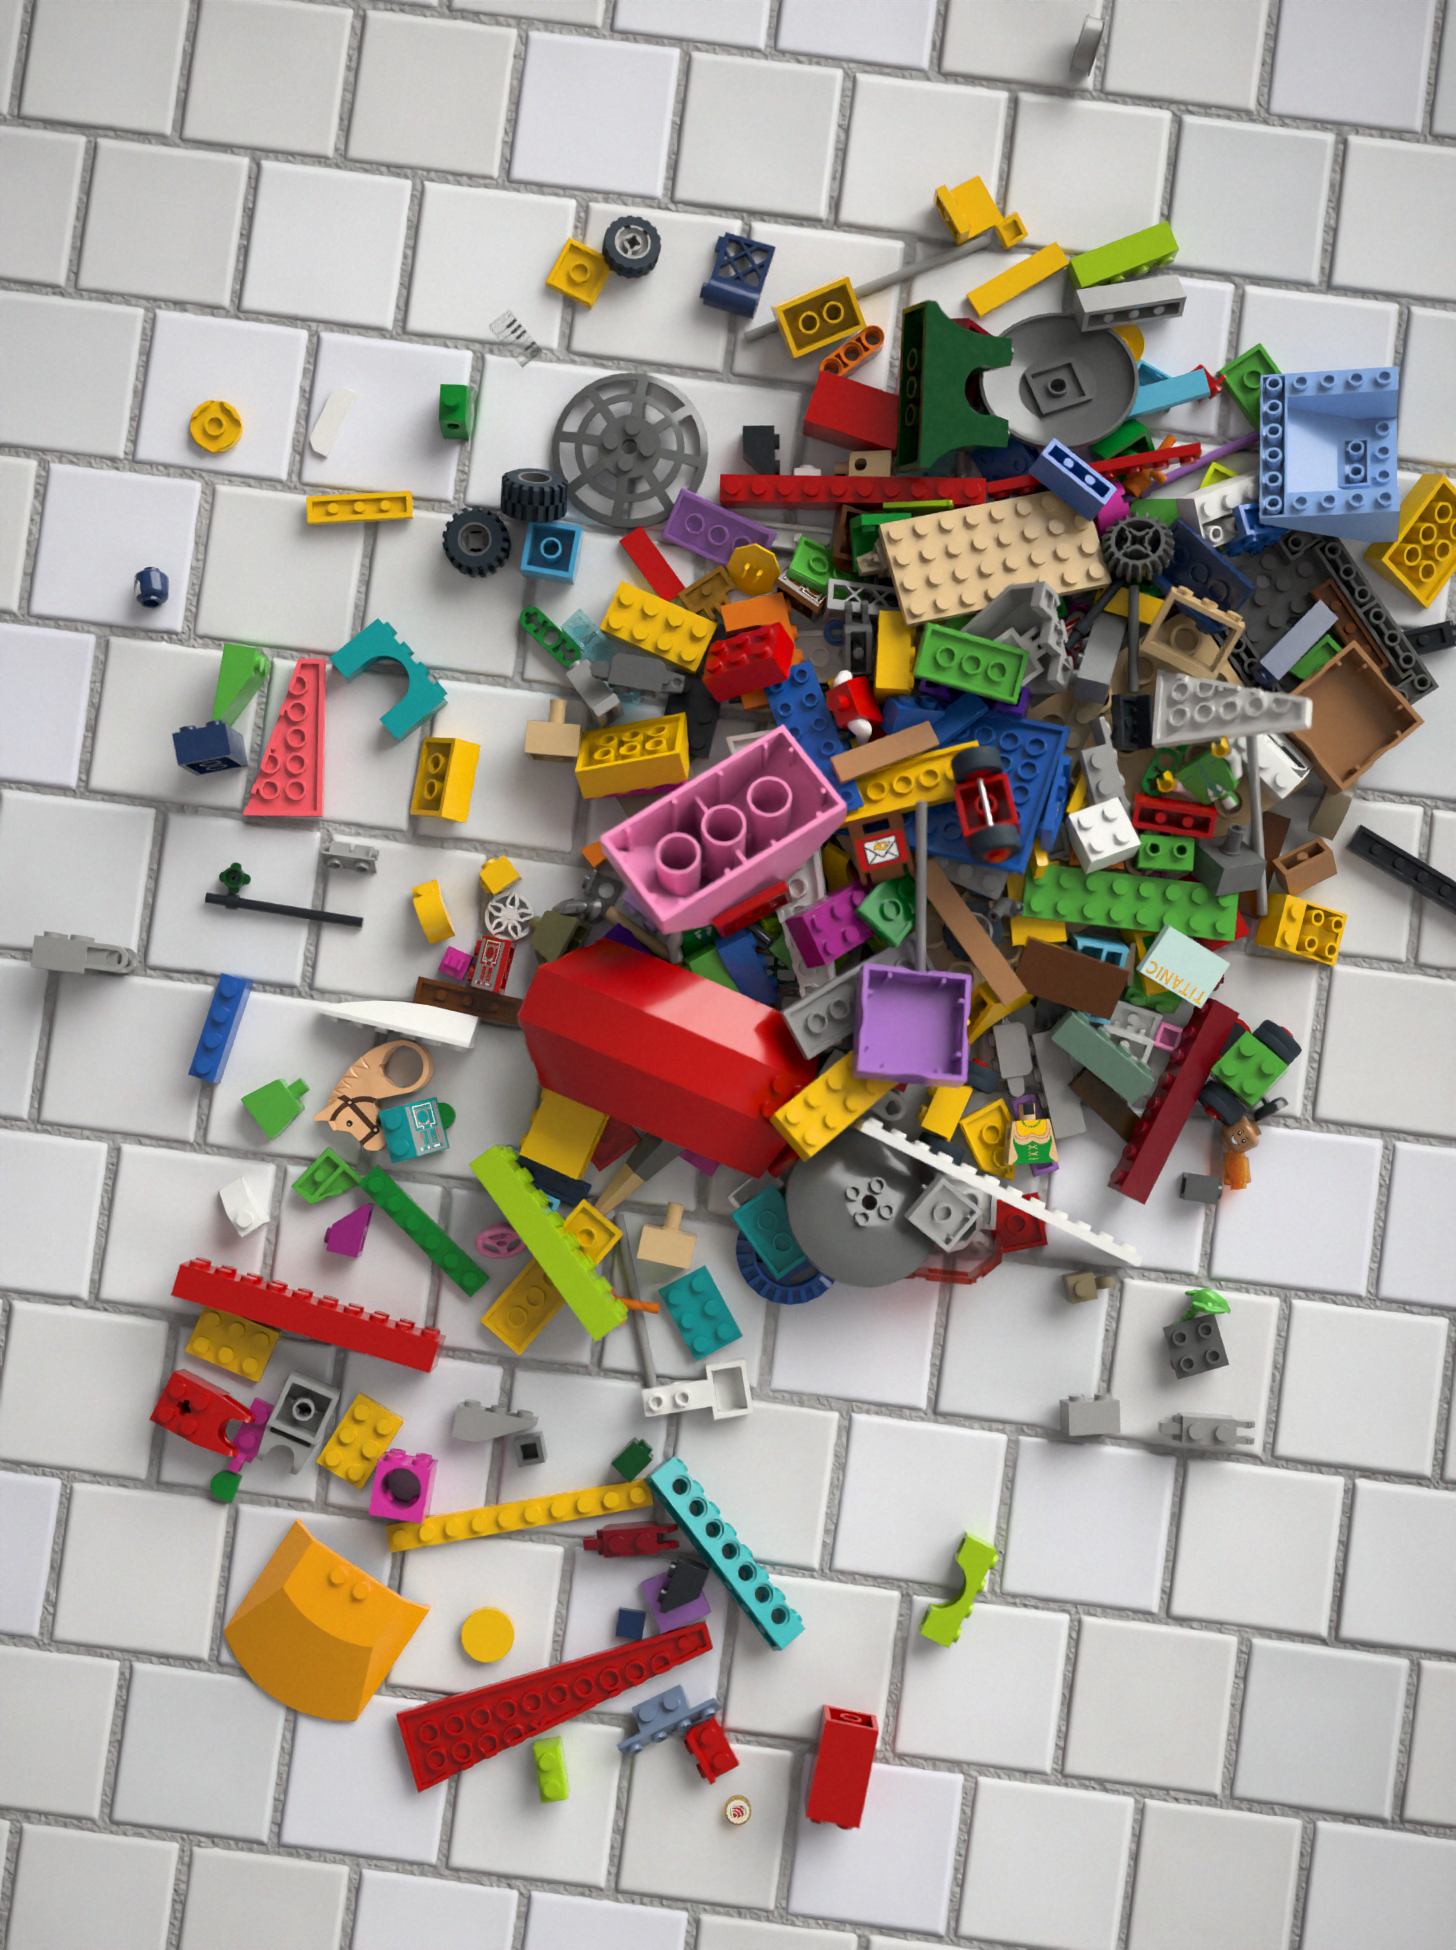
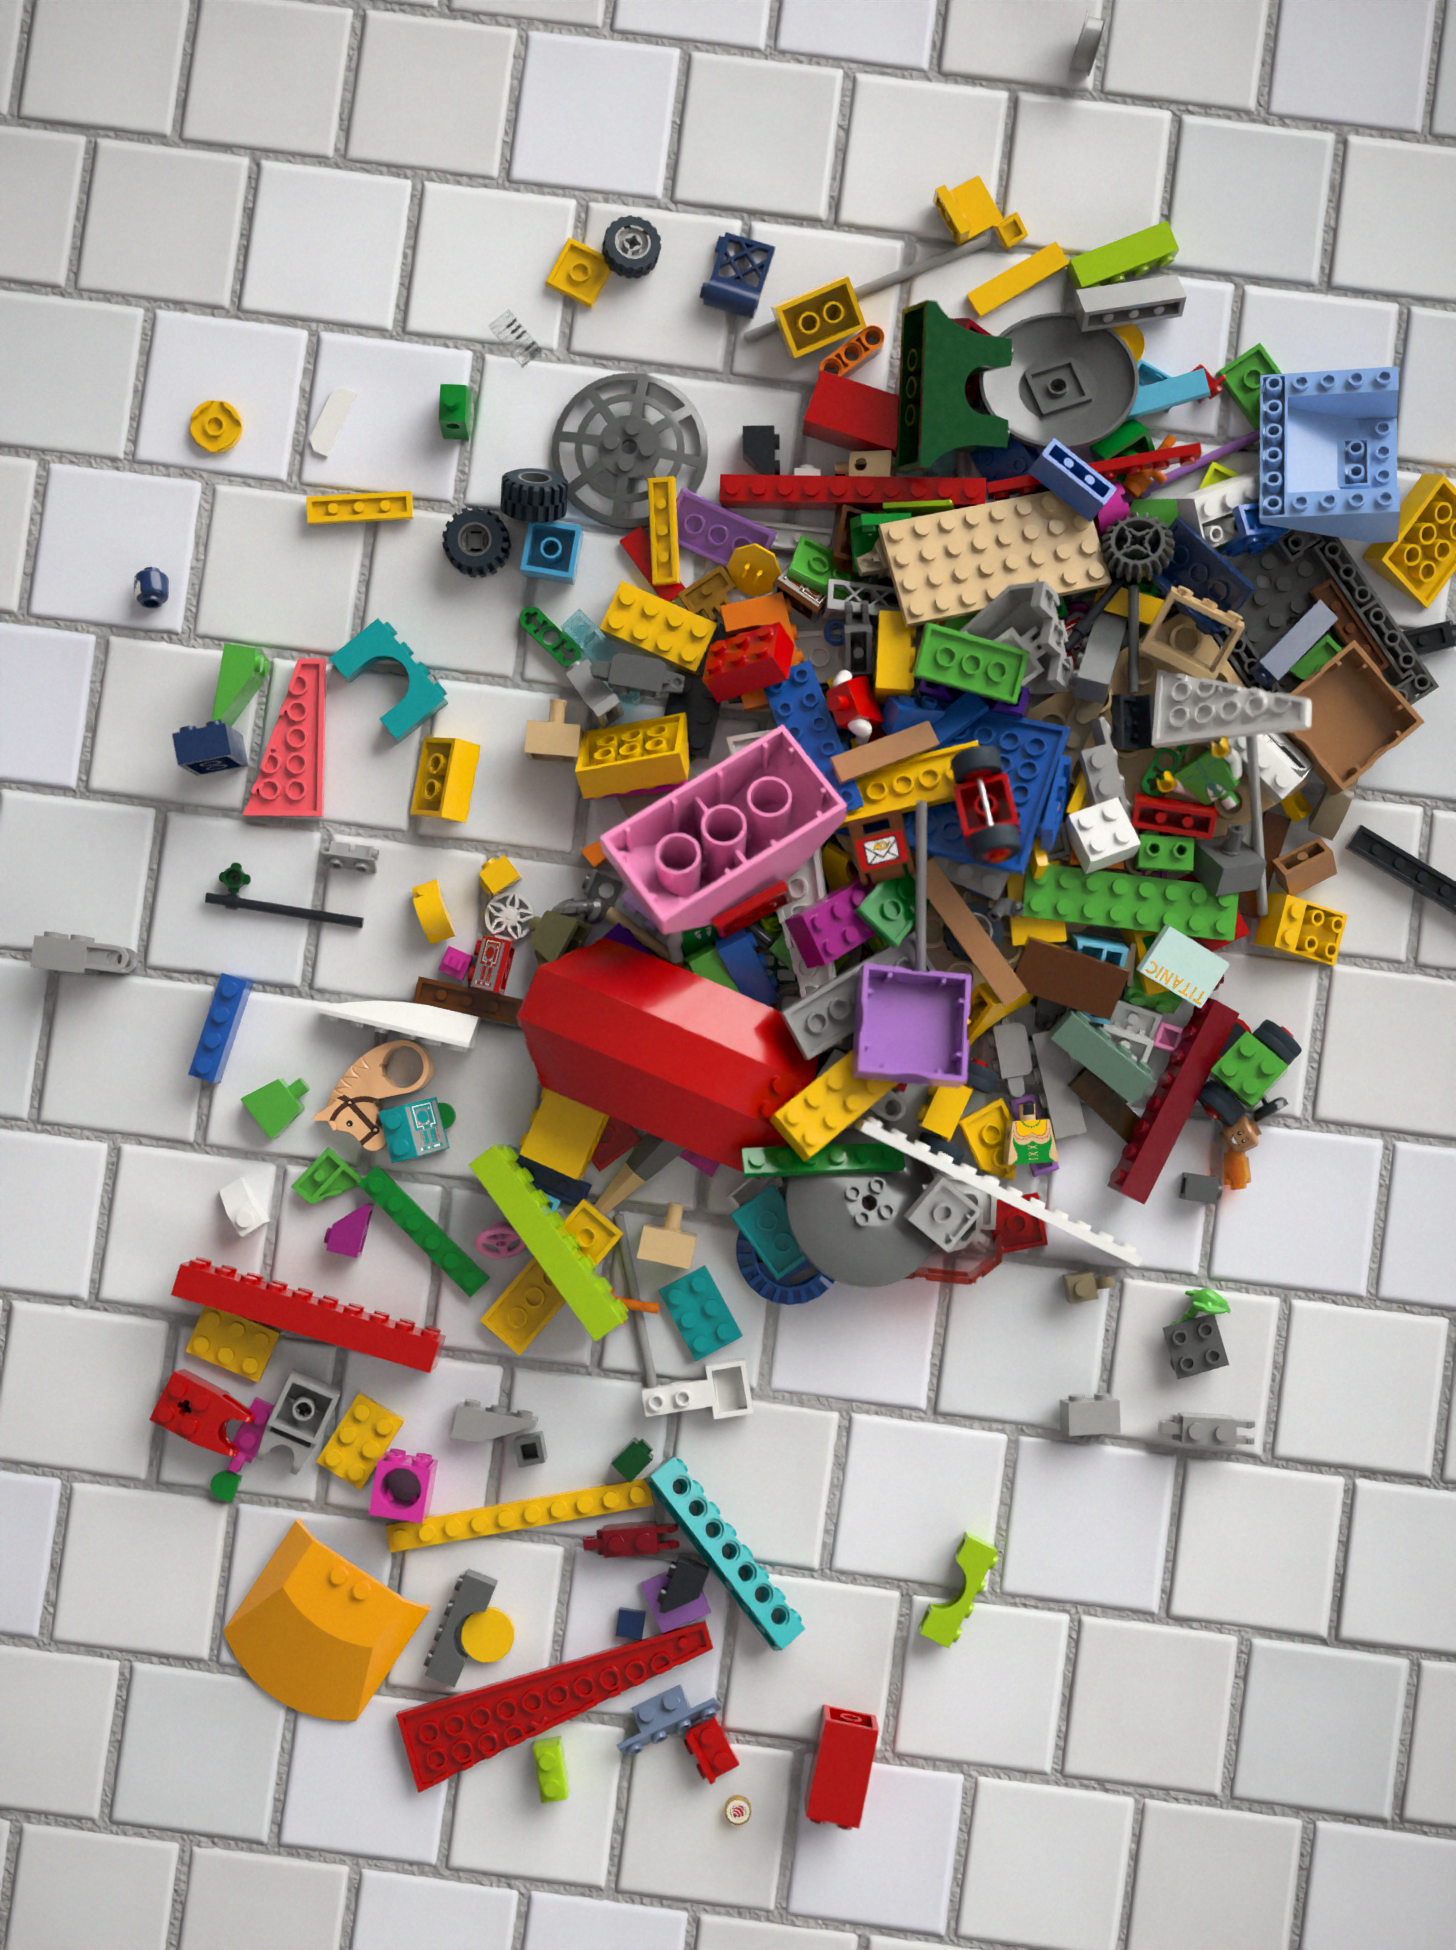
none -> dark grey arch [424,1569,498,1688]
none -> yellow tile [647,476,680,586]
none -> green plate [741,1143,906,1178]
none -> yellow plate [1280,789,1313,823]

